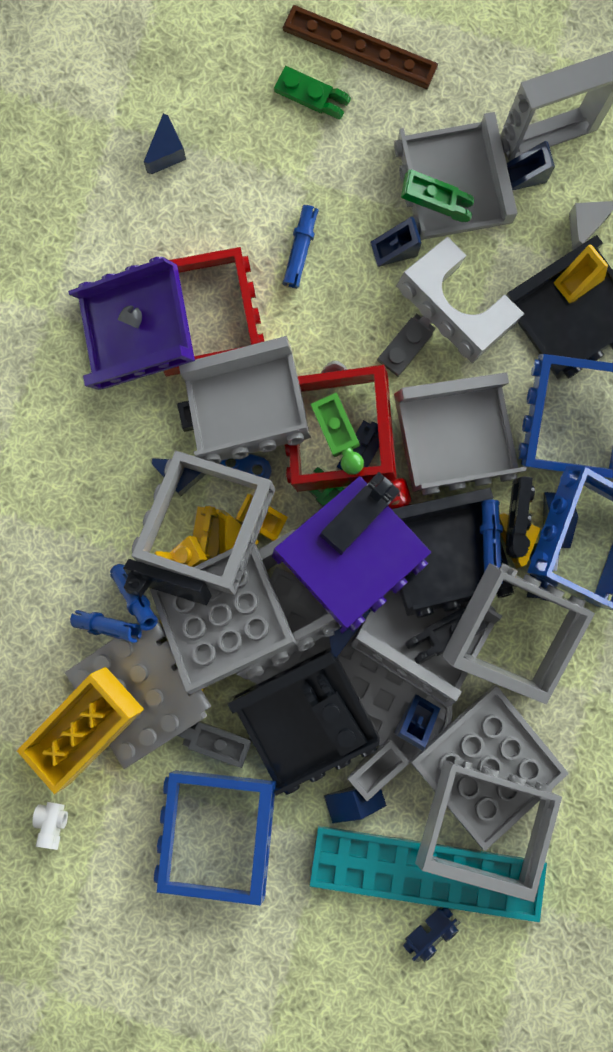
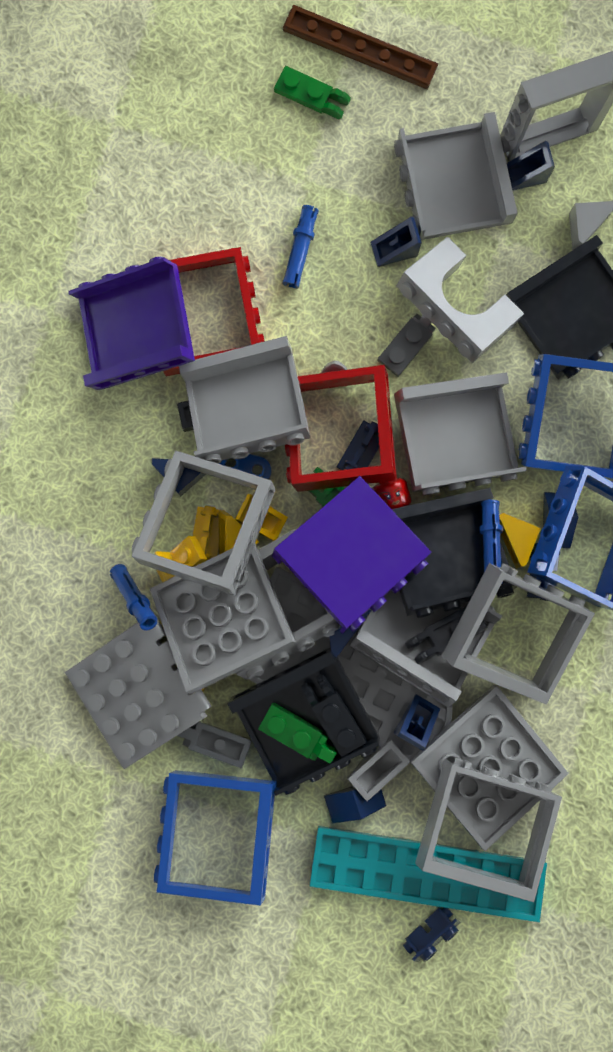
yellow brick [17,667,144,795] -> none
white plate [33,802,68,850] -> none
blue pin [70,610,142,643] -> none
dark grey hinge [117,305,142,329] -> none
black hinge [123,559,212,606] -> none
dark blue slope [144,113,186,174] -> none
bright green plate [311,392,364,475] -> none
black hinge [319,472,400,555] -> none
green hinge [401,169,474,223] -> none
black hinge [505,476,535,558] -> none
yellow slope [554,245,608,303] -> none
none -> green hinge [258,702,338,764]

